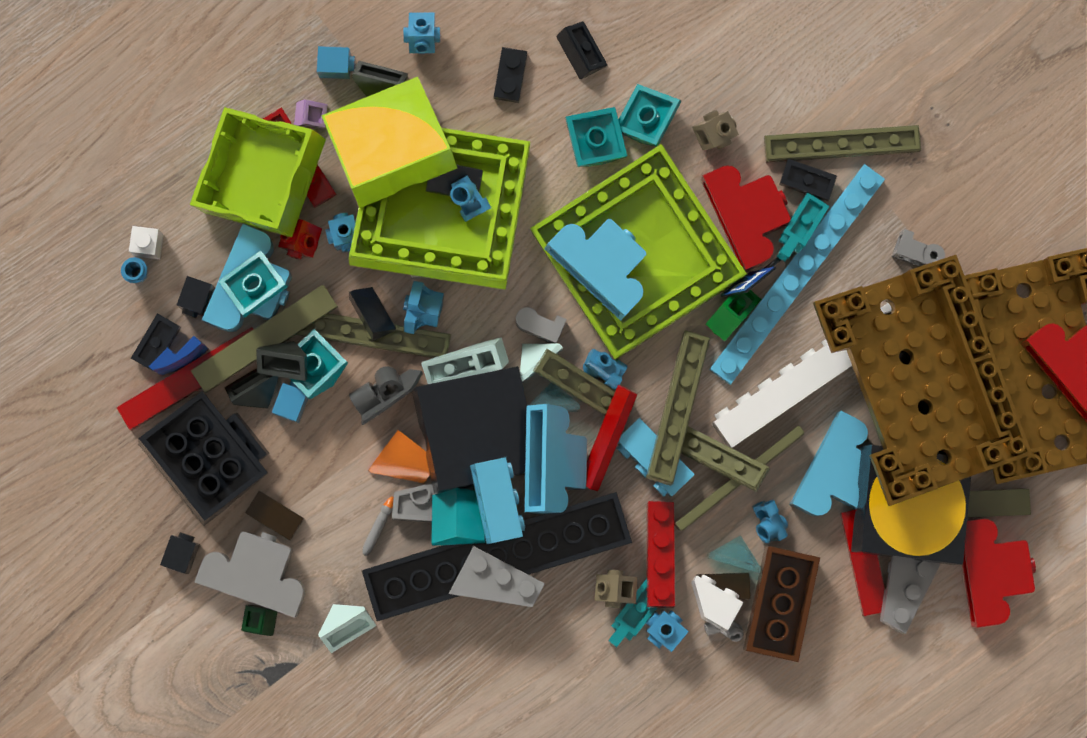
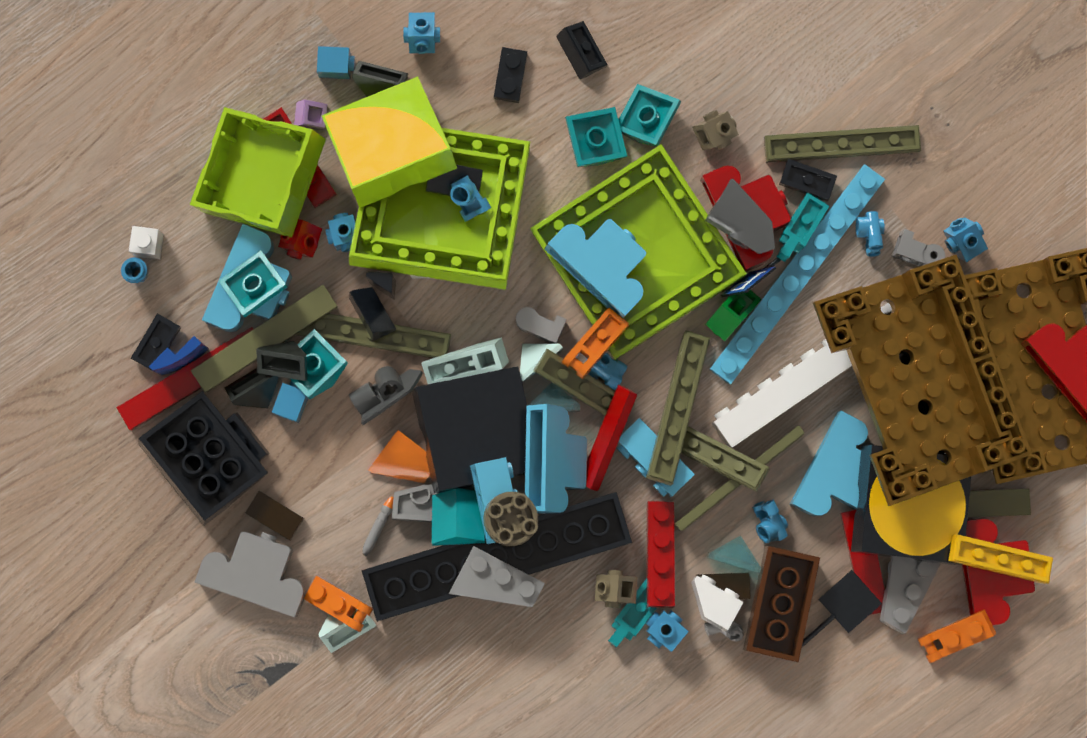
black brick [160,532,200,574] -> none
black brick [177,276,215,319] -> none
dark green slope [241,605,278,636] -> none
dark azure brick [403,281,444,334] -> none
none -> orange plate [303,576,373,632]
none -> black slope [366,271,396,300]
none -> dark tan tile [483,492,538,546]
none -> orange plate [562,307,629,379]
none -> dark grey panel [705,179,775,254]
none -> black piece [802,570,882,647]
none -> dark azure plate [856,211,885,257]
none -> orange plate [918,609,997,663]
none -> dark azure brick [943,217,988,262]
none -> yellow tile [948,534,1053,584]

